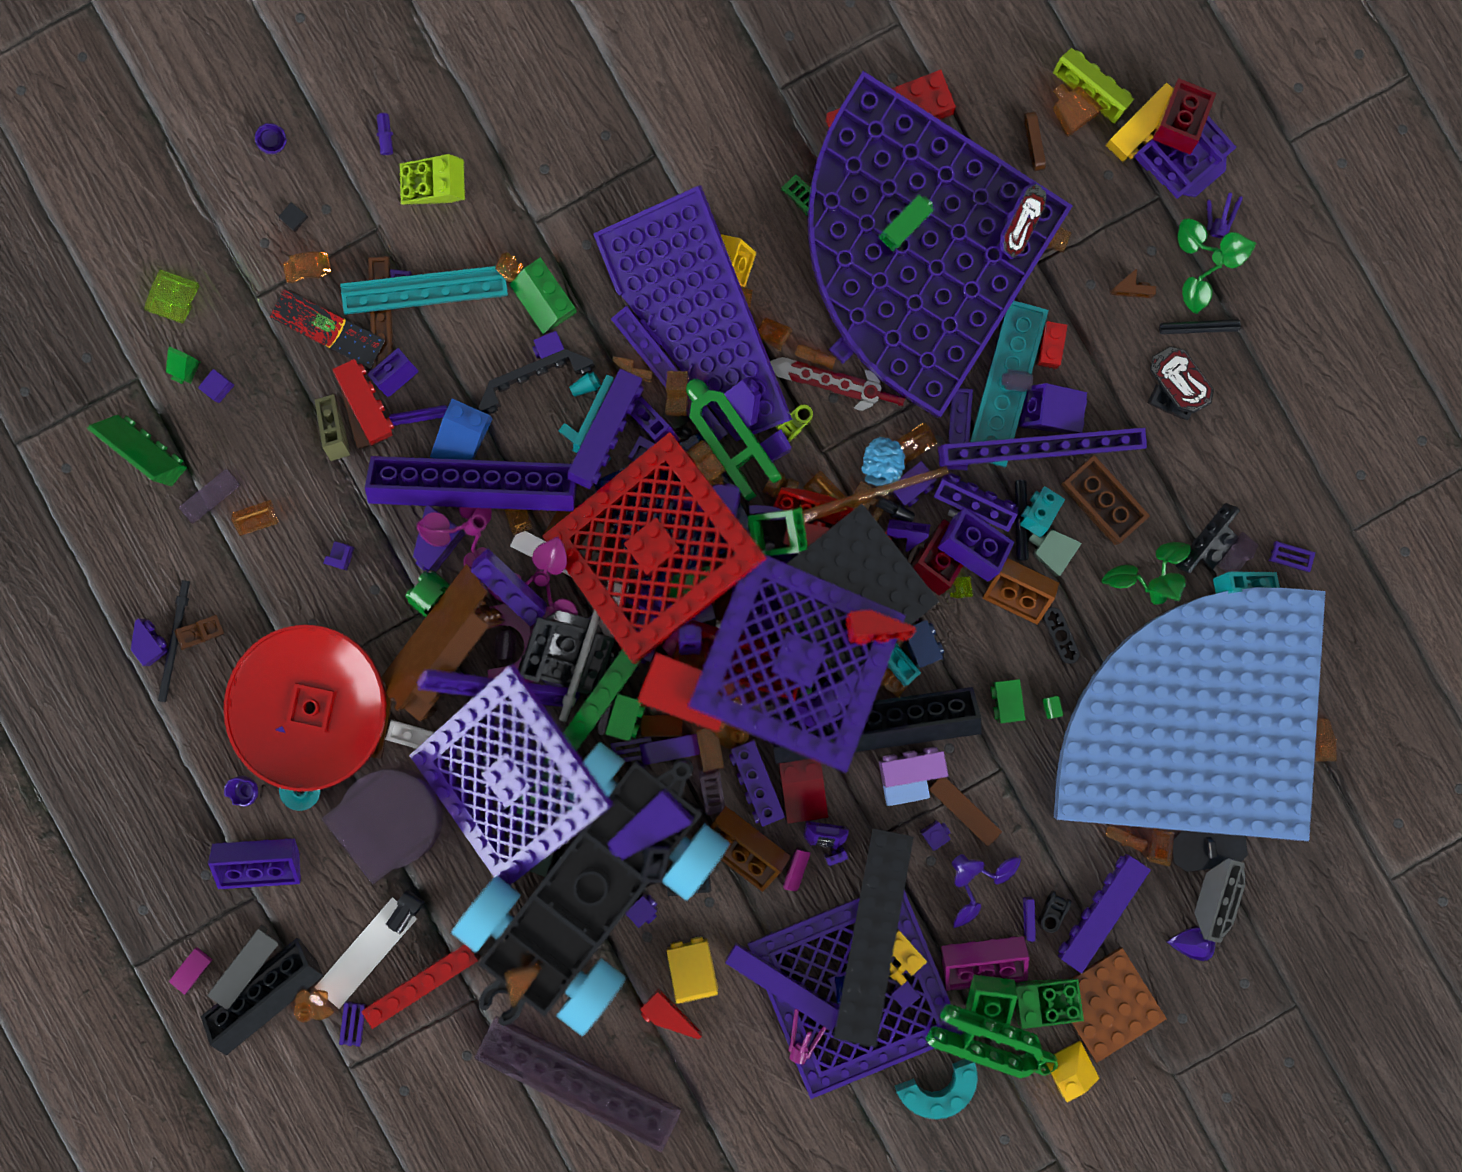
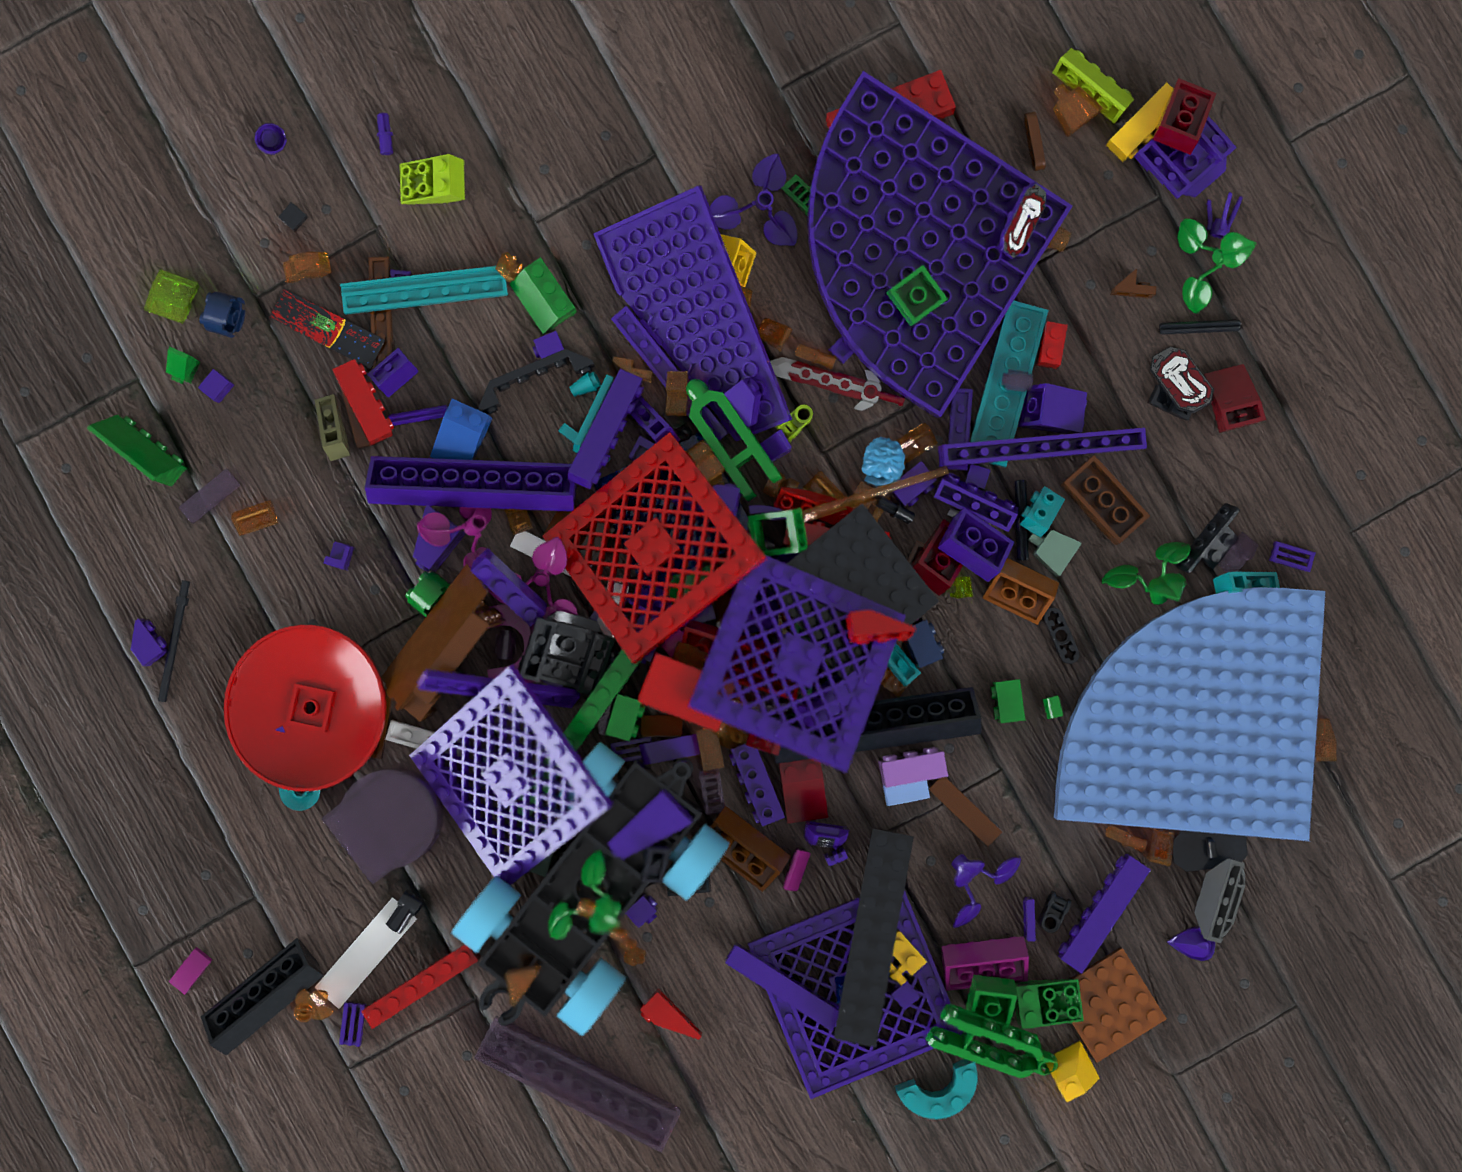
reddish brown slope [174,615,224,650] -> none
dark grey panel [207,924,278,1009] -> none
dark purple slope [208,838,301,889] -> none
dark purple hair [224,775,258,807] -> none
light grey bar [559,610,600,722] -> none
yellow slope [667,936,718,1004] -> none
dark purple brick [679,625,701,654] -> none
magenta plant [788,1009,827,1065] -> none
green window [879,195,934,252] -> none
dark purple slope [887,519,931,552] -> none
dark purple brick [920,820,951,851] -> none
none -> dark blue brick [199,291,245,338]
none -> green plant [549,849,621,939]
none -> clear orange bar [578,899,646,966]
none -> dark purple plant [710,154,797,246]
none -> dark red plate [746,733,781,756]
none -> green brick [887,265,947,327]
none -> dark purple tile [965,464,990,490]
none -> dark red slope [1204,364,1266,433]

